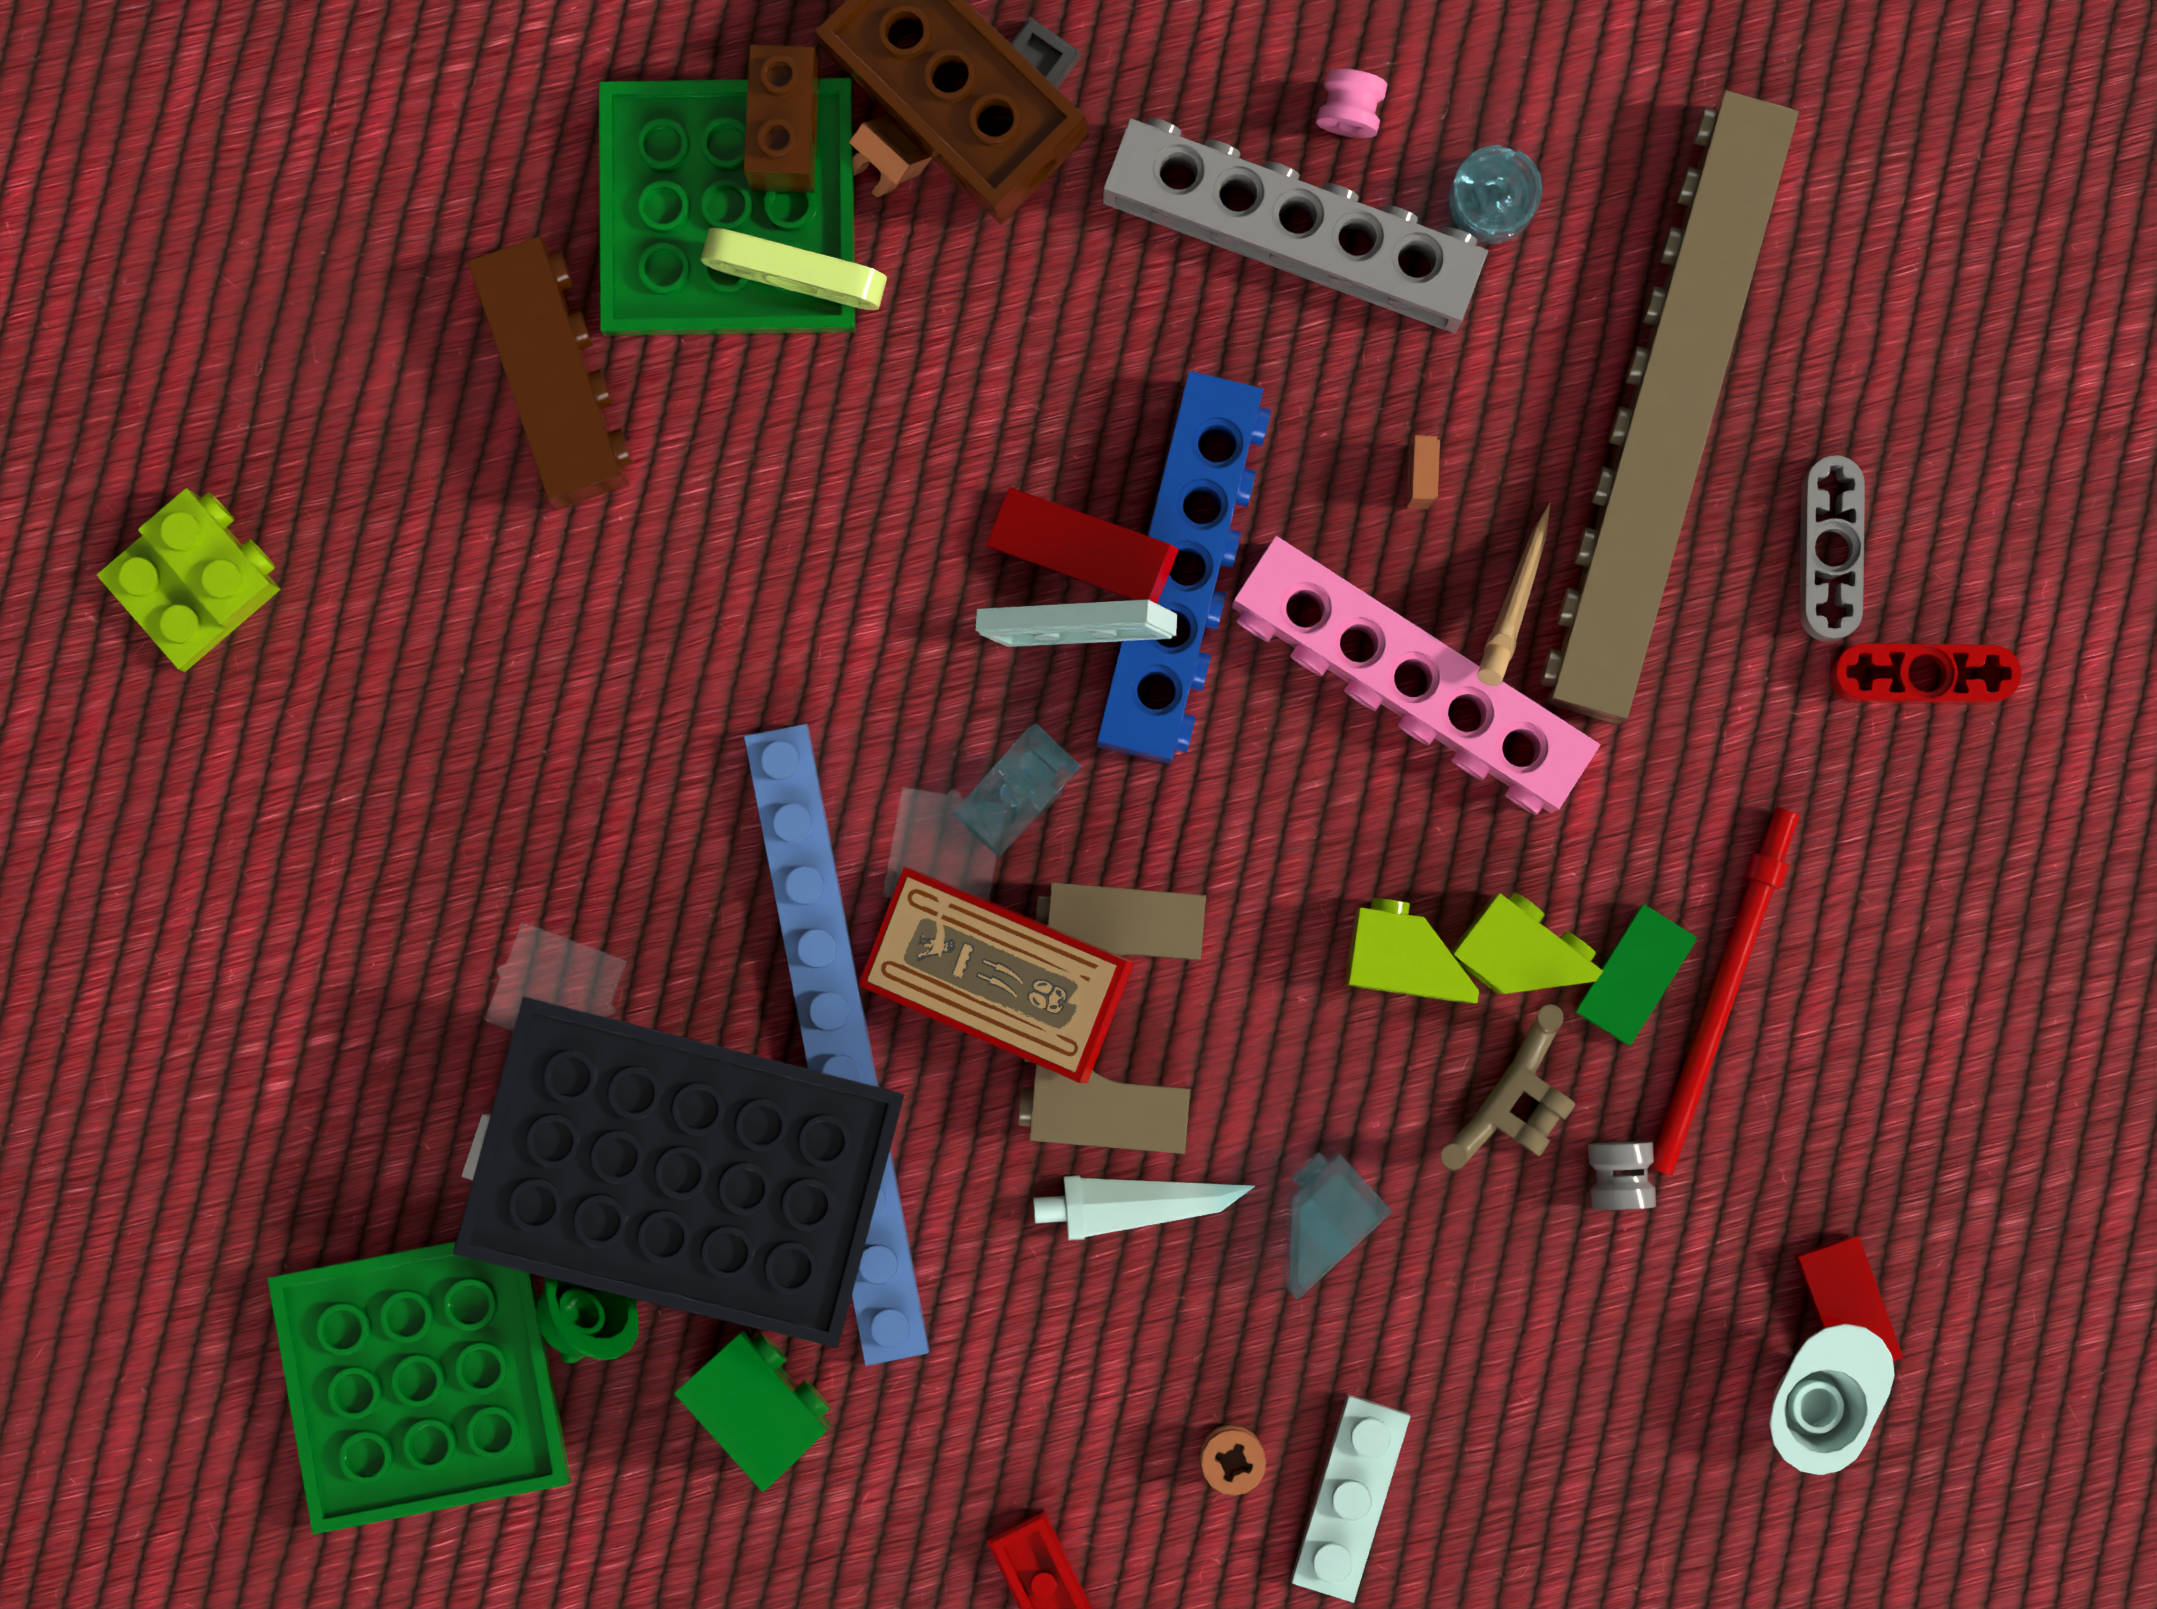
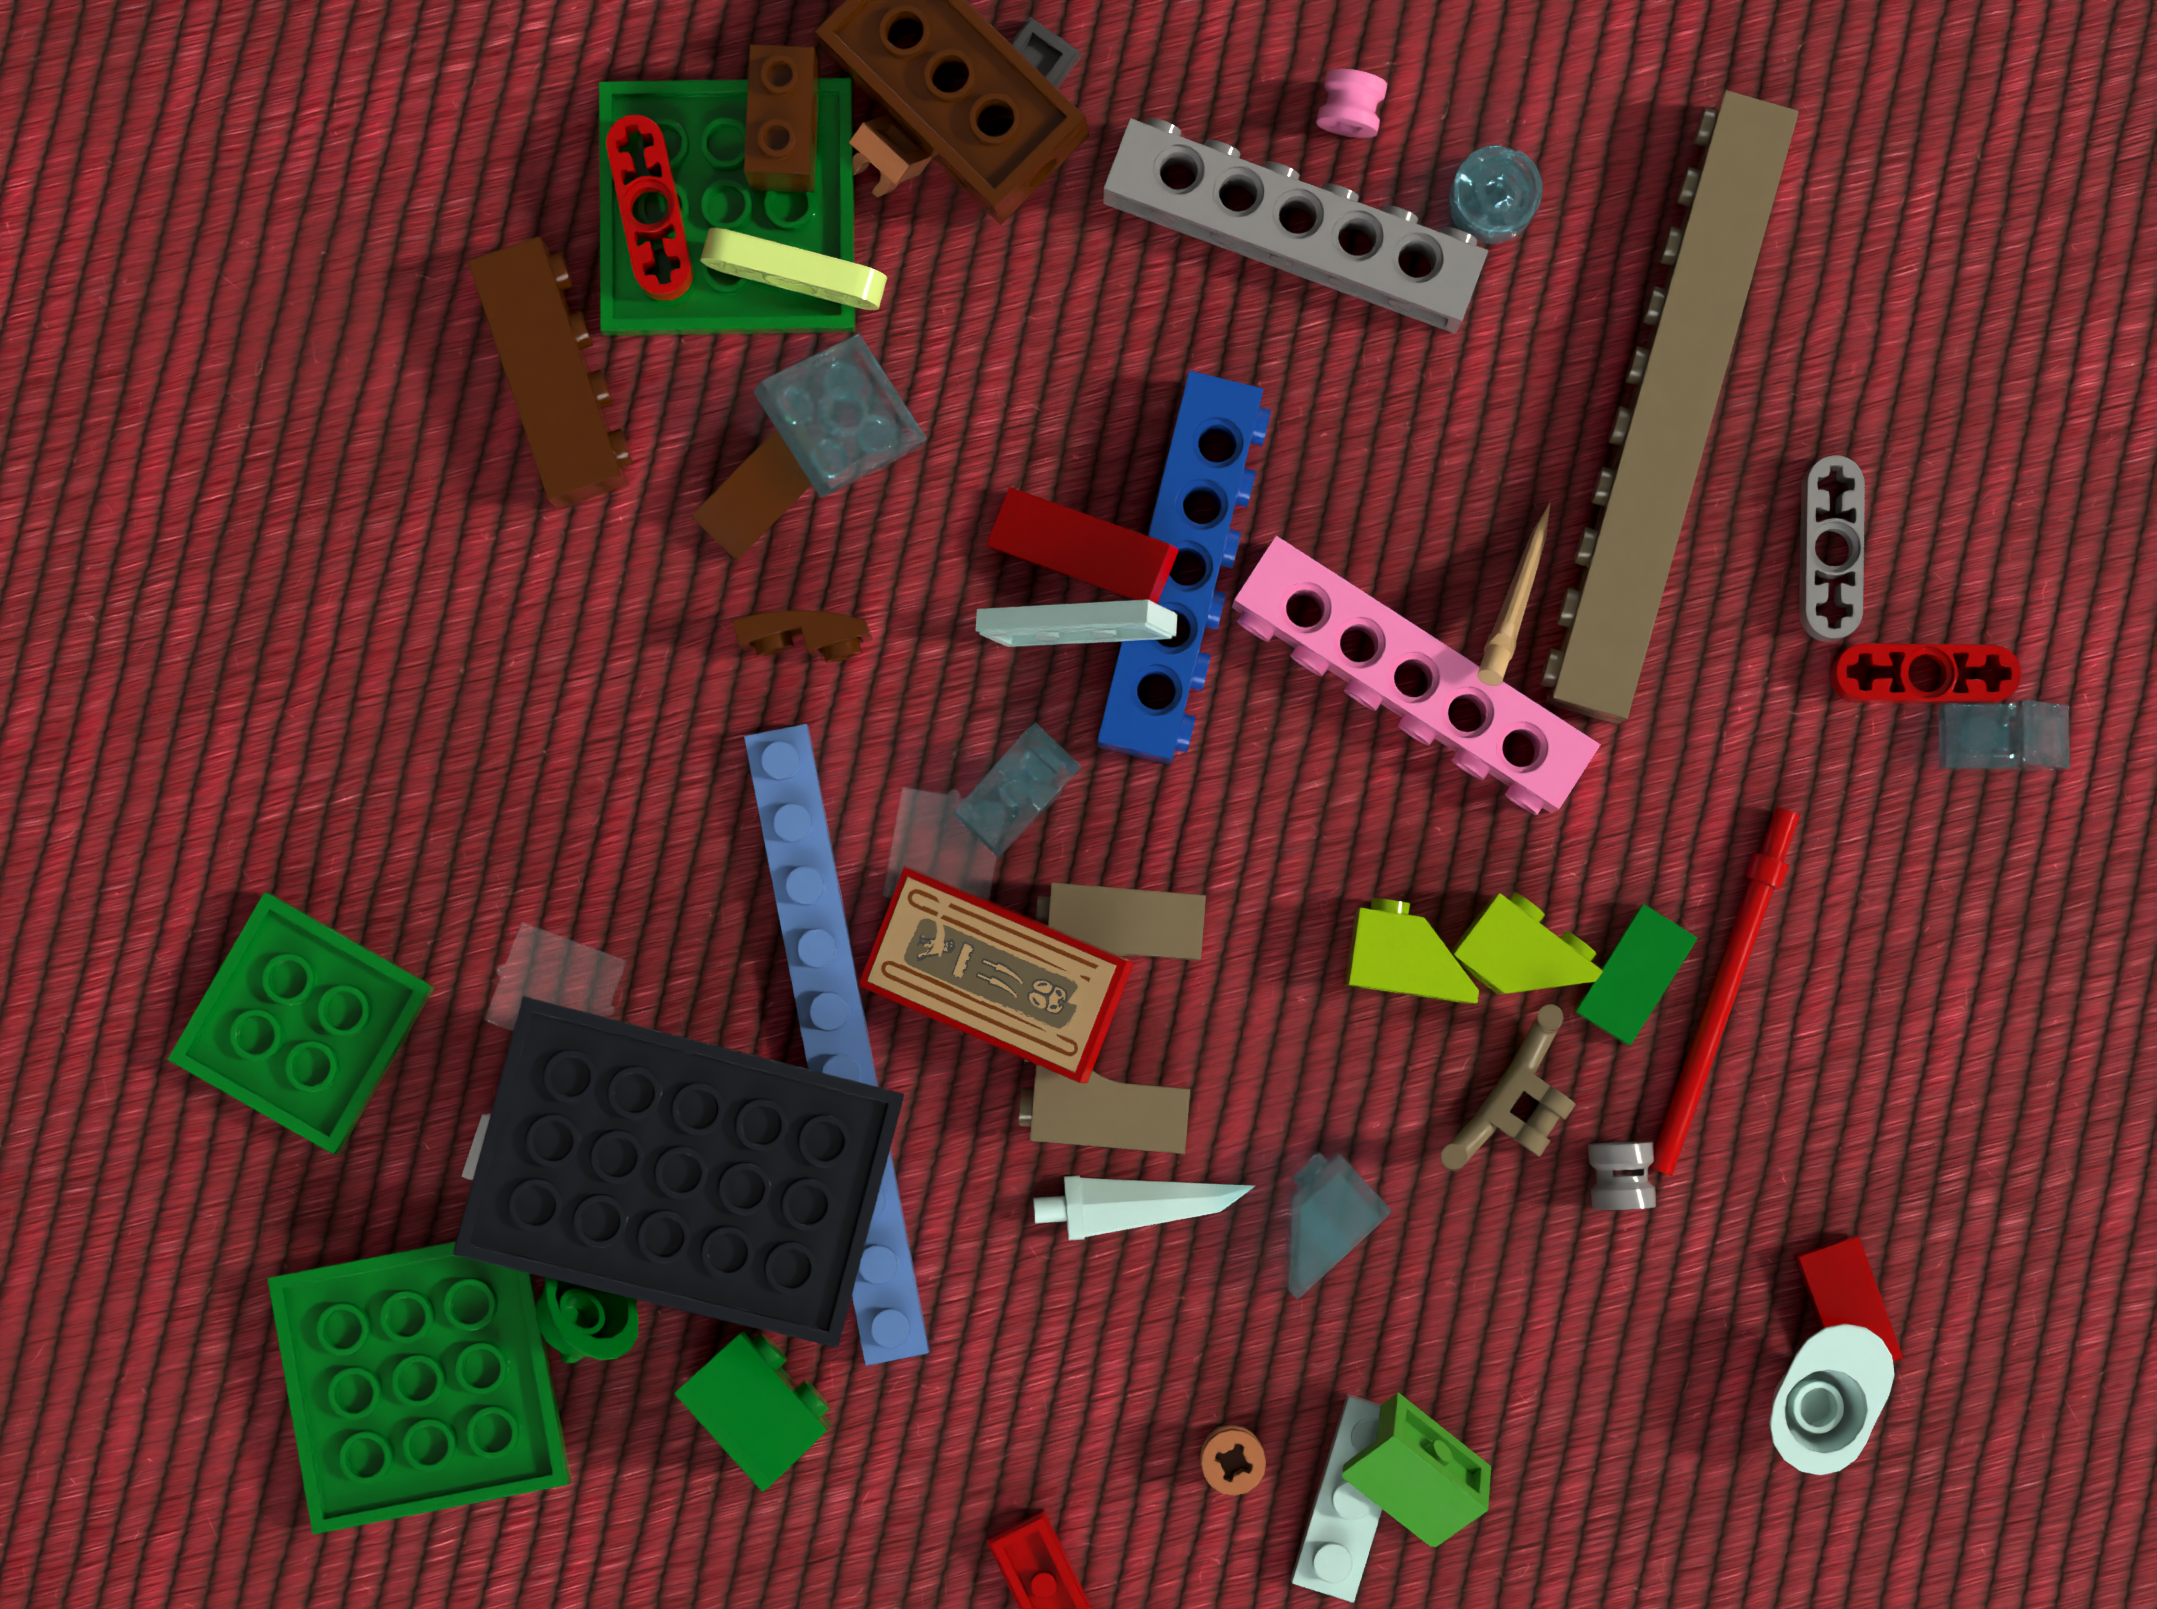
lime plate [97,488,281,672] -> none
nougat tile [1406,435,1440,509] -> none
none -> green plate [167,892,436,1155]
none -> red beam [606,115,694,301]
none -> reddish brown slope [691,419,832,561]
none -> reddish brown slope [732,610,873,663]
none -> clear light blue plate [753,333,927,499]
none -> bright green panel [1342,1392,1491,1547]
none -> clear light blue slope [1939,700,2070,770]

